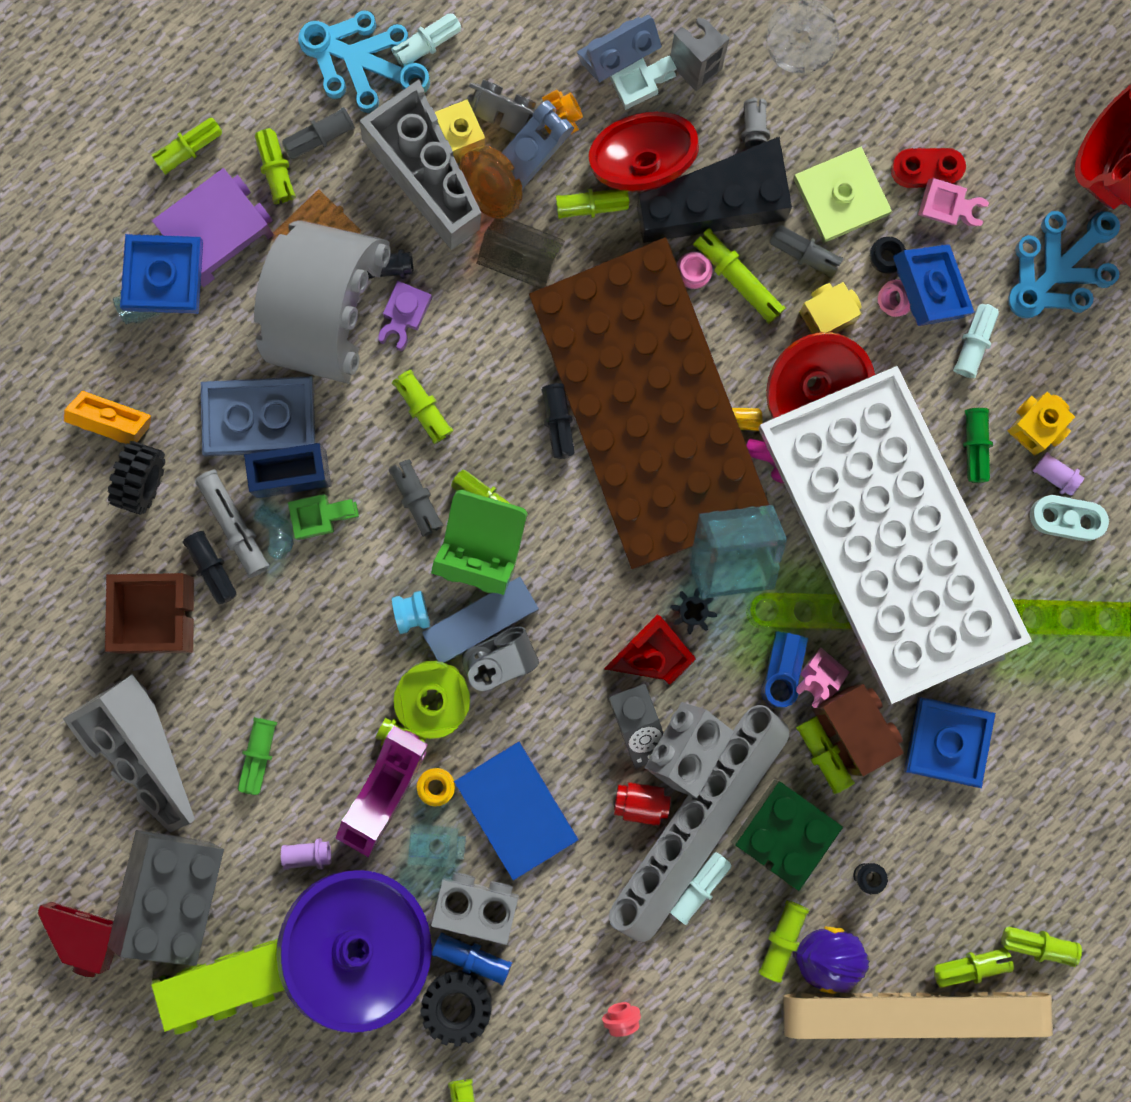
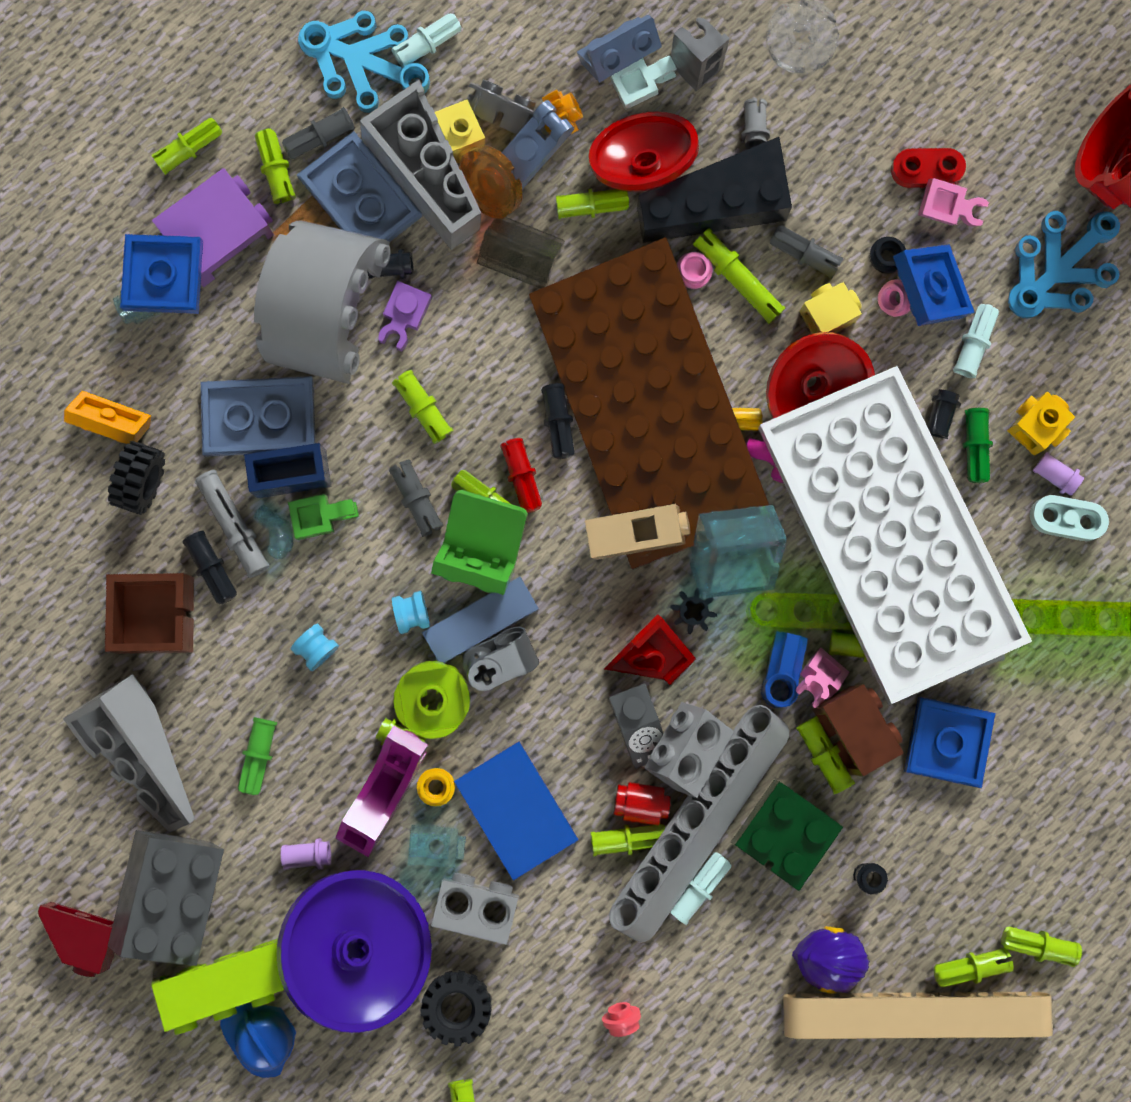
blue pin [432,932,512,986] -> none
lime pin [758,900,810,983] -> none
yellowish green plate [793,146,892,243] -> none
none -> blue piece [220,1003,296,1078]
none -> medium azure wheel [290,623,339,671]
none -> sand blue tile [297,131,423,242]
none -> red axle [500,438,542,513]
none -> tan brick [585,504,690,560]
none -> lime axle [590,824,666,856]
none -> lime pin [829,631,868,663]
none -> black pin [927,389,961,439]

